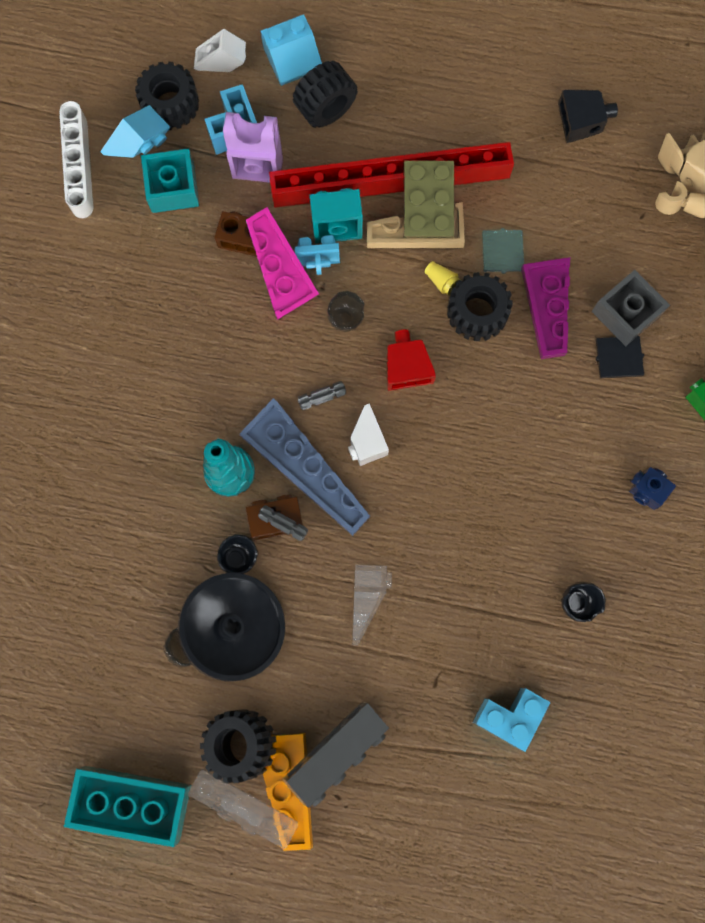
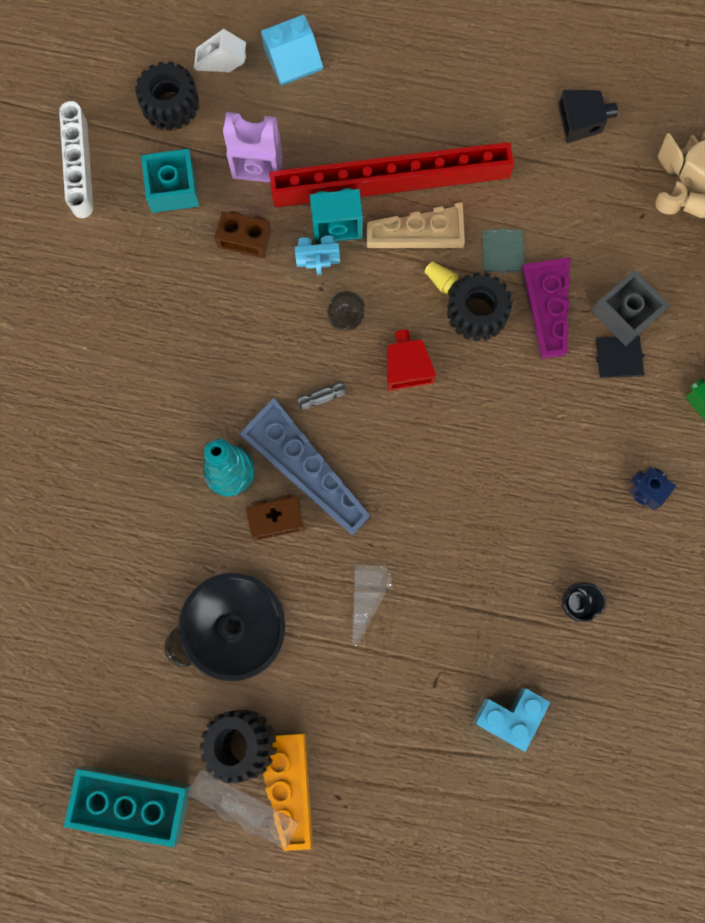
medium azure slope [100,105,170,158] -> none
medium azure brick [205,84,257,155] -> none
black hair [217,534,258,574] -> none
dark pink wing [246,207,319,320] -> none
dark grey axle [258,506,308,541] -> none
dark grey brick [282,703,389,808] -> none
black tyre [293,61,358,128] -> none
white slope [348,403,389,466] -> none
olive plate [404,161,454,238] -> none

